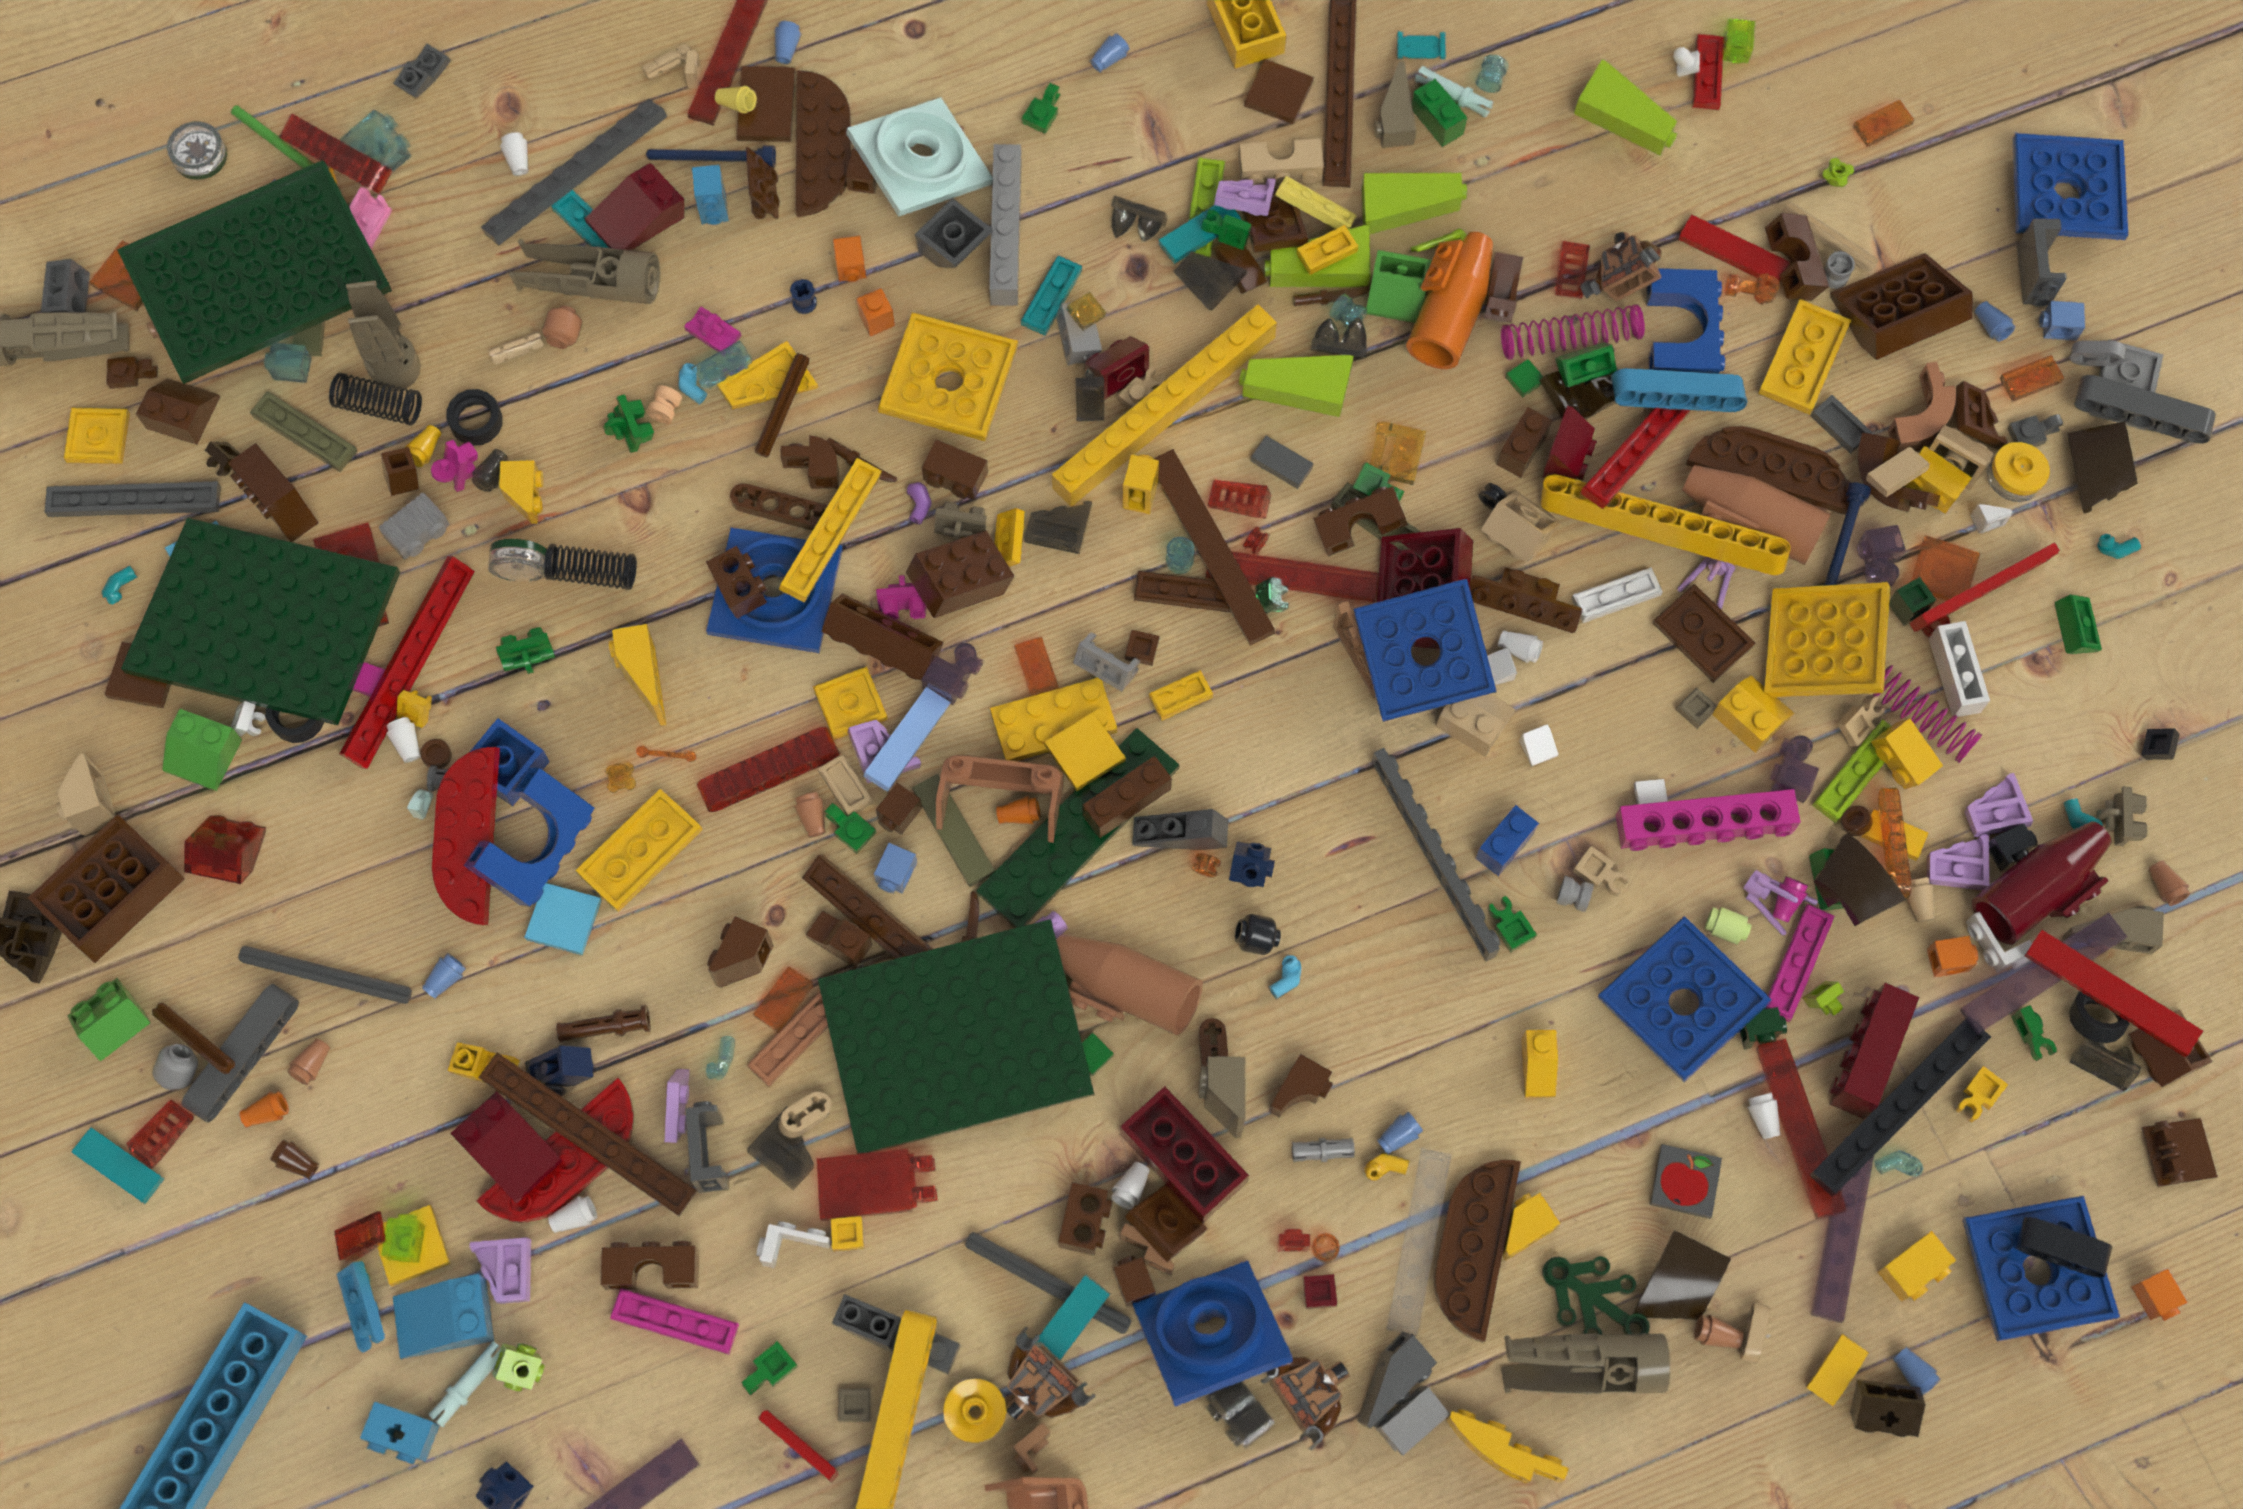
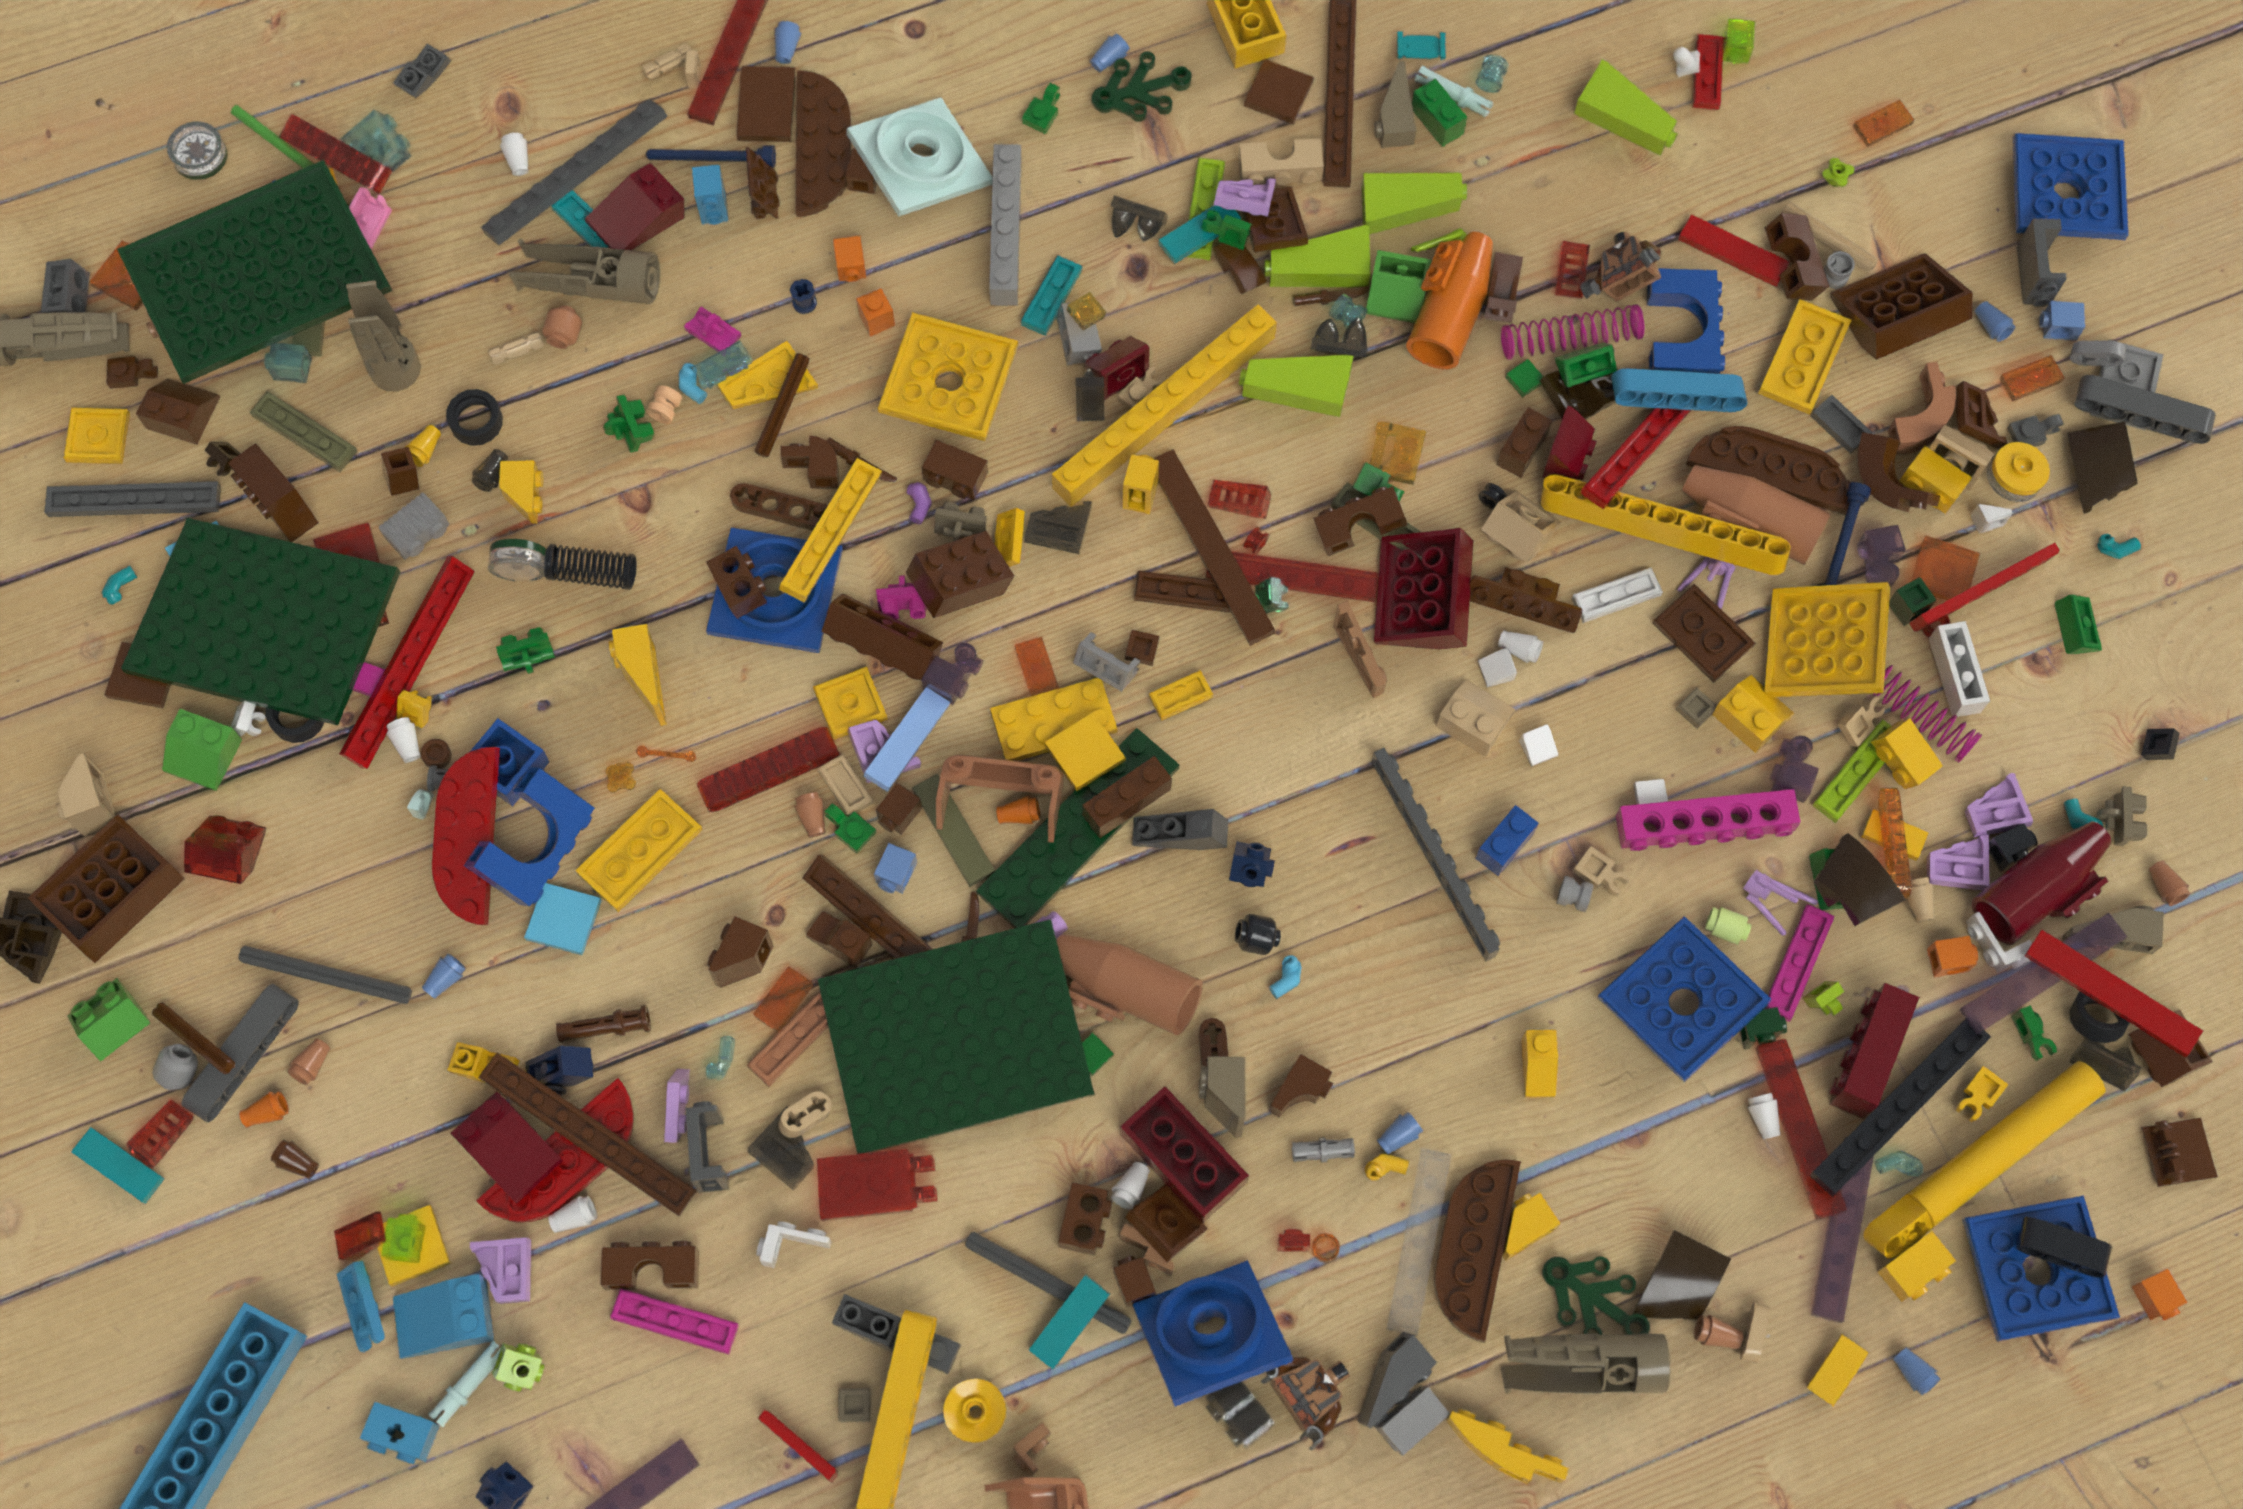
black piece [329,372,422,426] -> none
dark pink hips [431,440,478,492] -> none
light yellow cone [715,86,757,113] -> none
green plate [741,1341,798,1396] -> none
yellow plate [831,1216,864,1252] -> none
dark grey slope [915,198,993,268] -> none
torso [1006,1327,1096,1421] -> none
clear light blue wheel [1166,537,1195,574] -> none
clear smoke wing [1173,252,1248,311] -> none
clear orange bush [1192,853,1221,878] -> none
dark grey tile [1251,436,1314,489] -> none
light yellow tile [1275,176,1357,229] -> none
yellow plate [1296,225,1359,275] -> none
dark red plate [1303,1274,1337,1309] -> none
blue piece [1353,579,1497,722] -> none
green plate [1488,896,1537,952] -> none
tile [1650,1144,1722,1219] -> none
clear orange leg [1725,273,1780,305] -> none
dark pink cone [1772,876,1808,923] -> none
reddish brown tile [1841,806,1873,836] -> none
dark brown brick [1850,1379,1926,1437] -> none
tan tile [1866,447,1930,497] -> none
none -> dark green plant [1092,52,1192,122]
none -> yellow piece [1863,1061,2106,1259]

